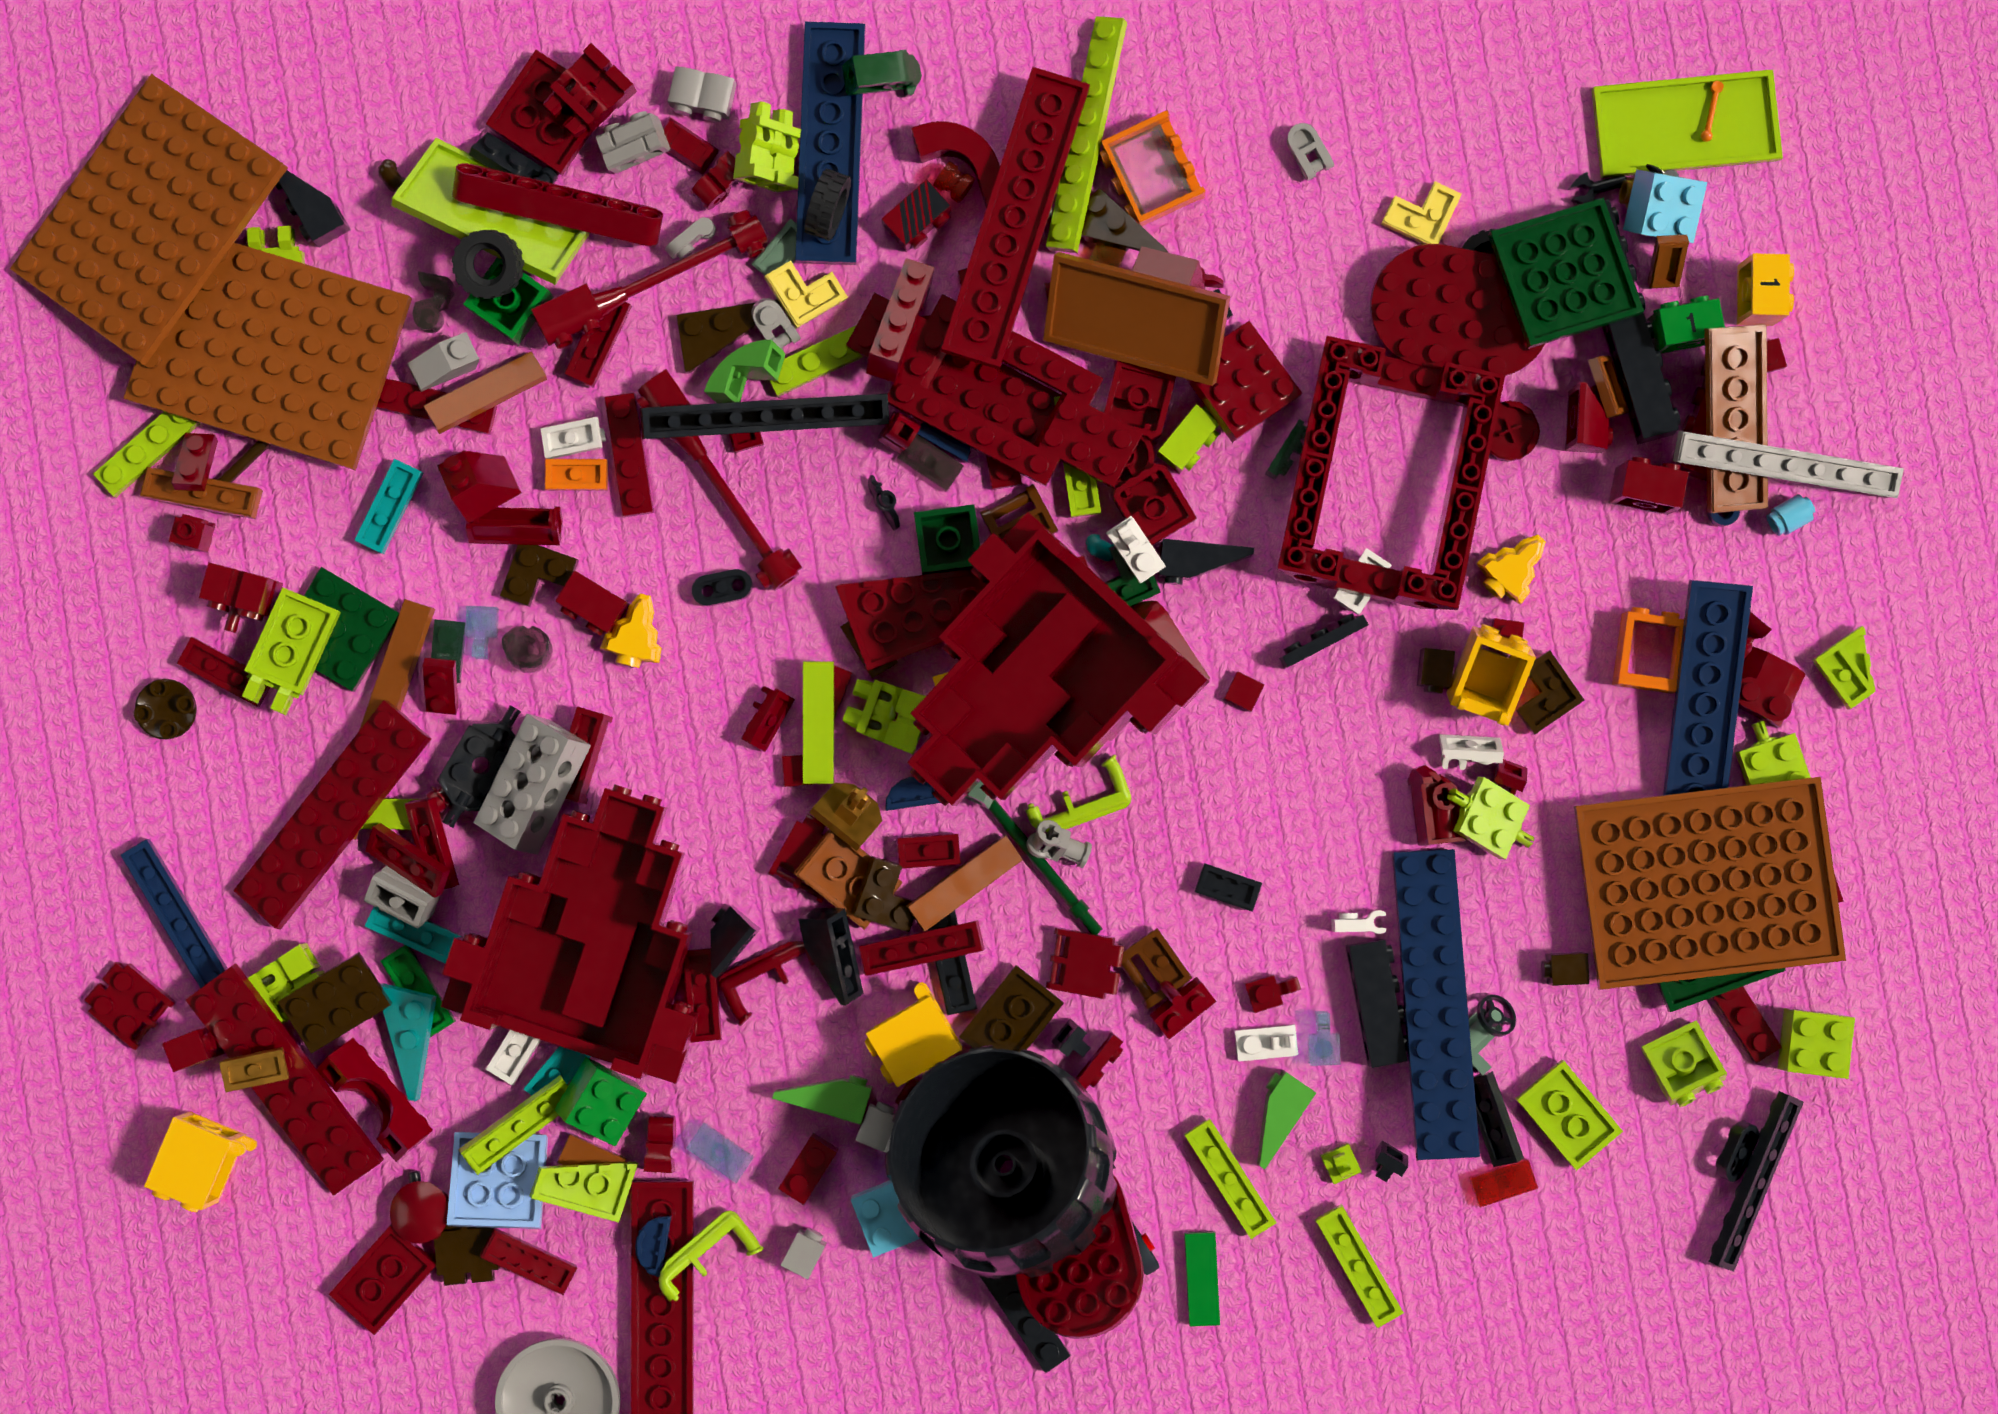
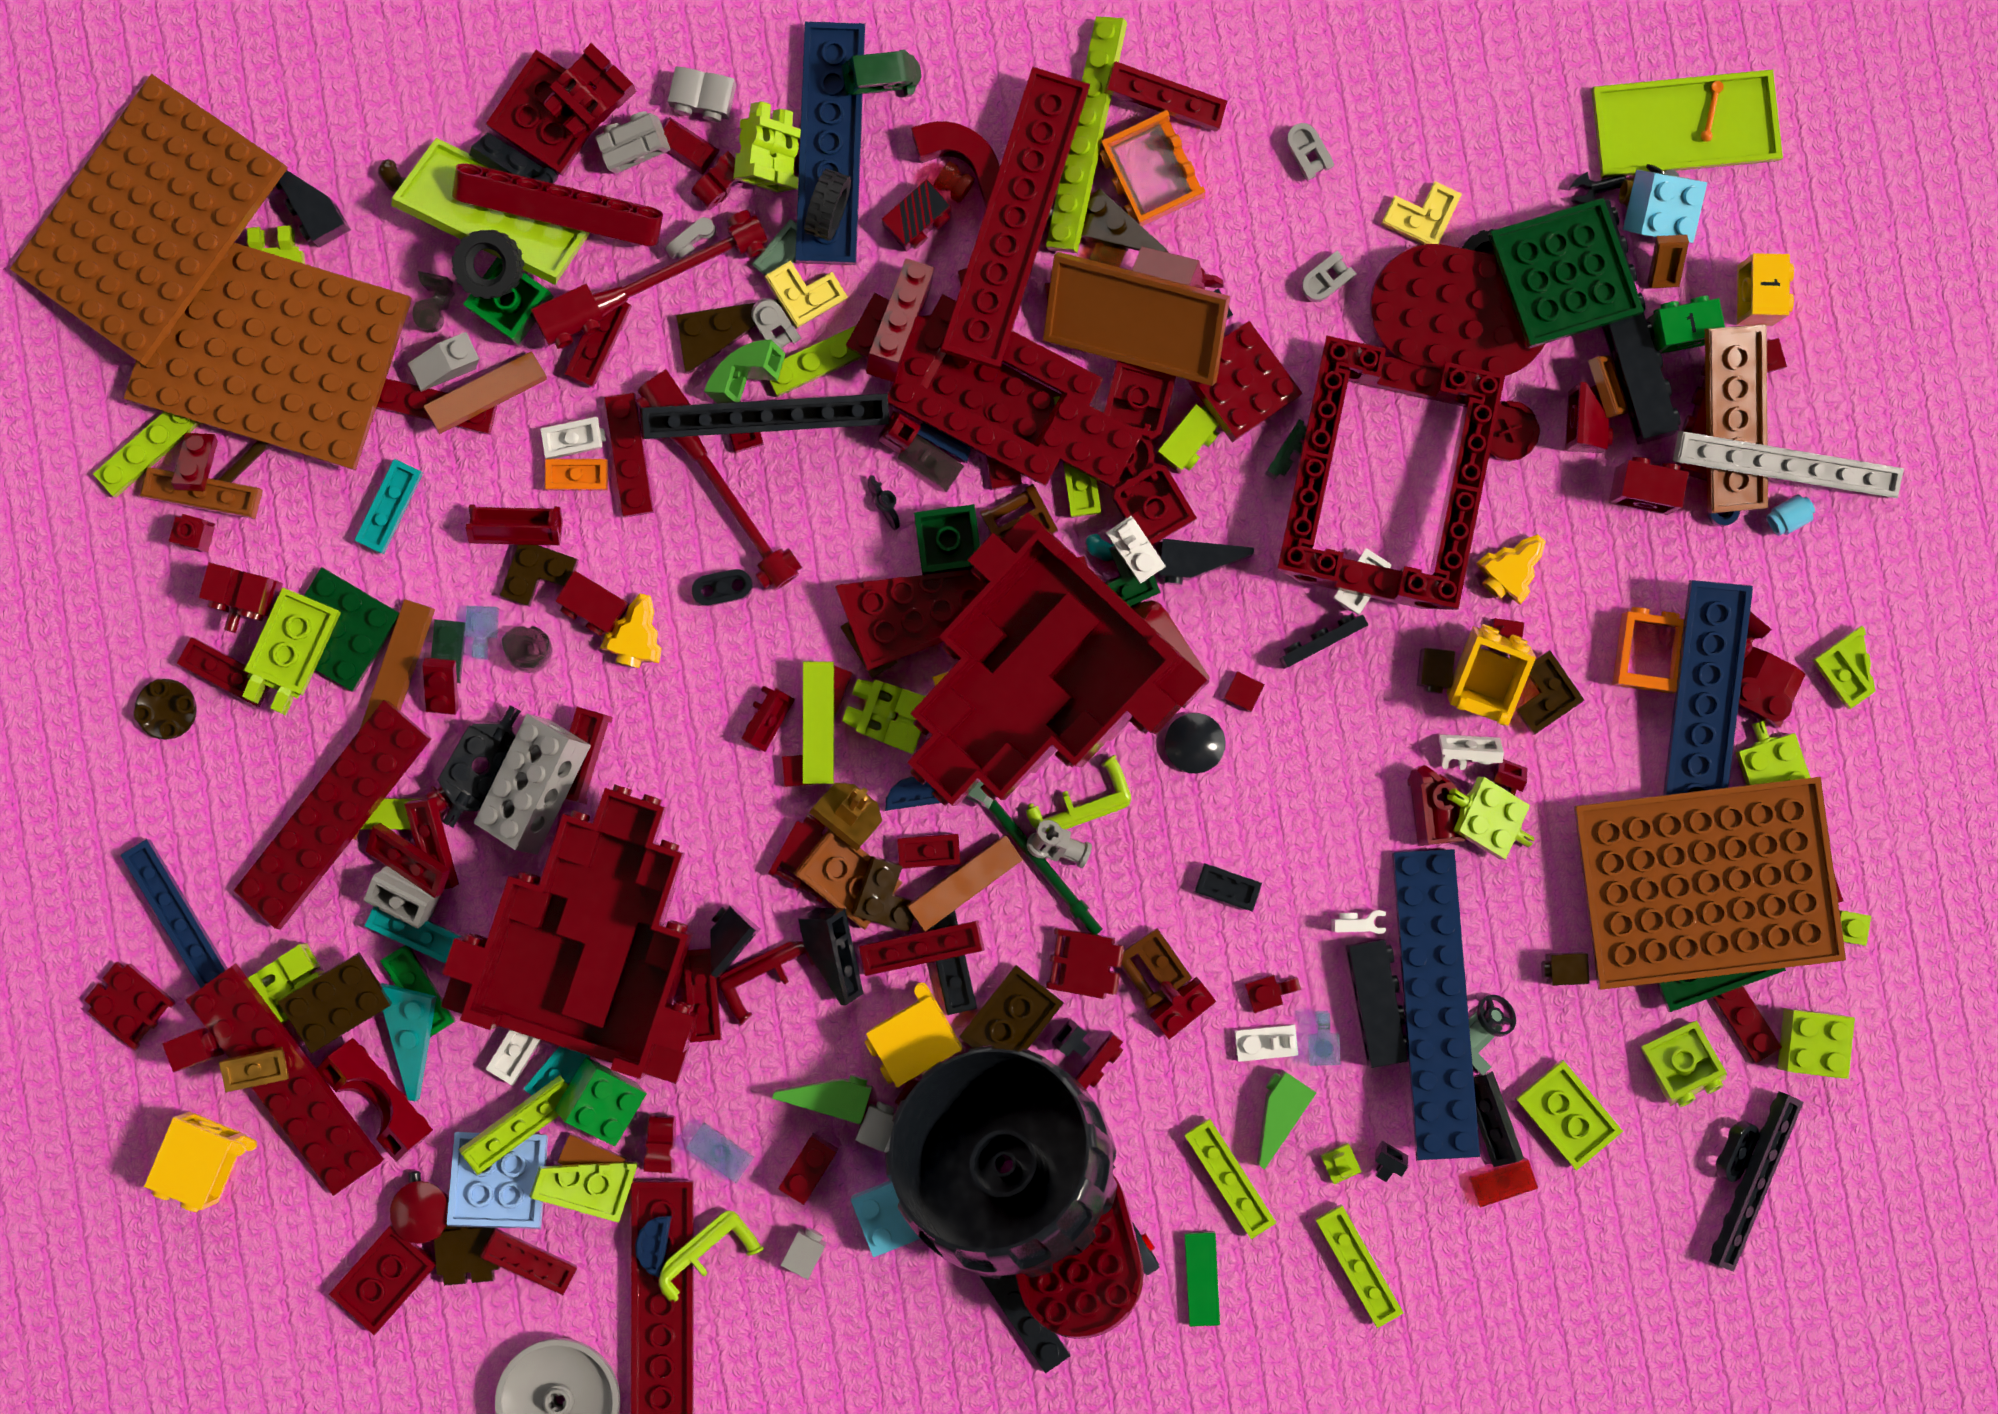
dark red slope [437,450,522,523] -> none
none -> dark red plate [1104,61,1227,132]
none -> black dish [1165,713,1226,774]
none -> light grey plate [1302,251,1357,302]
none -> lime plate [1839,910,1871,946]

